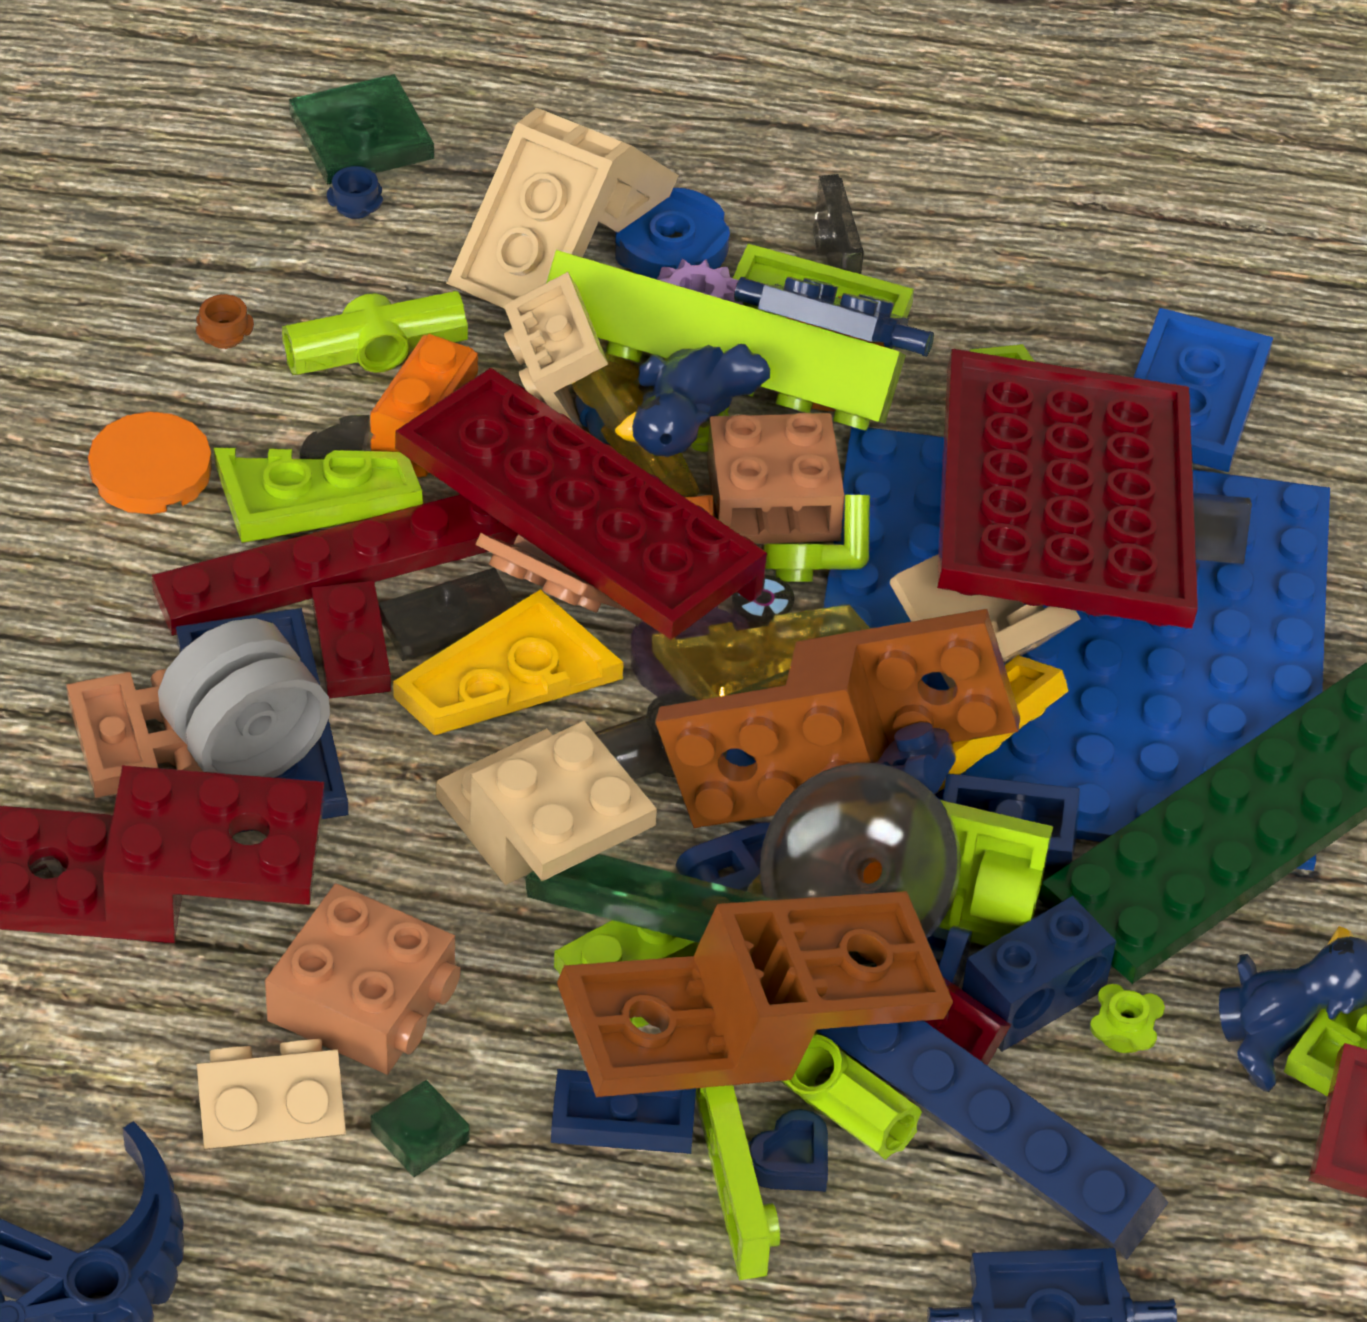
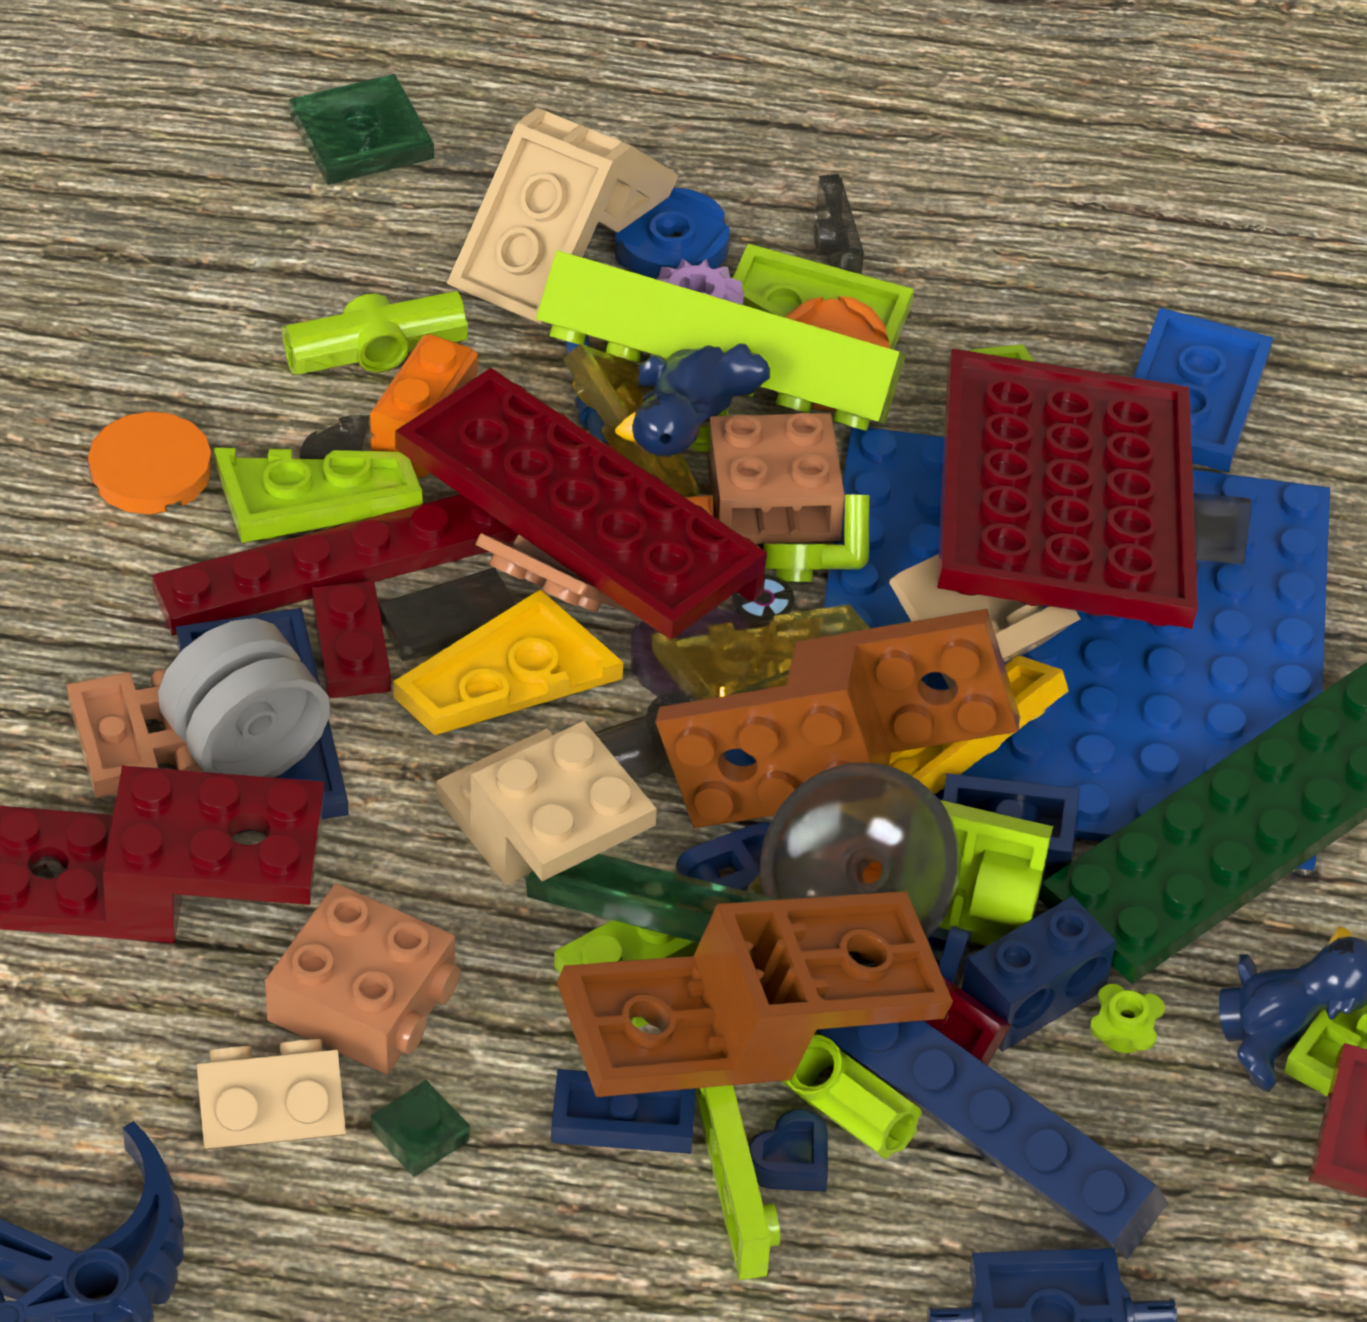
dark orange plate [196,294,254,349] -> none
dark blue plate [327,166,383,219] -> none
tan bracket [504,272,608,429] -> none
plate [734,277,934,357] -> none
dark blue plate [861,722,956,803] -> none

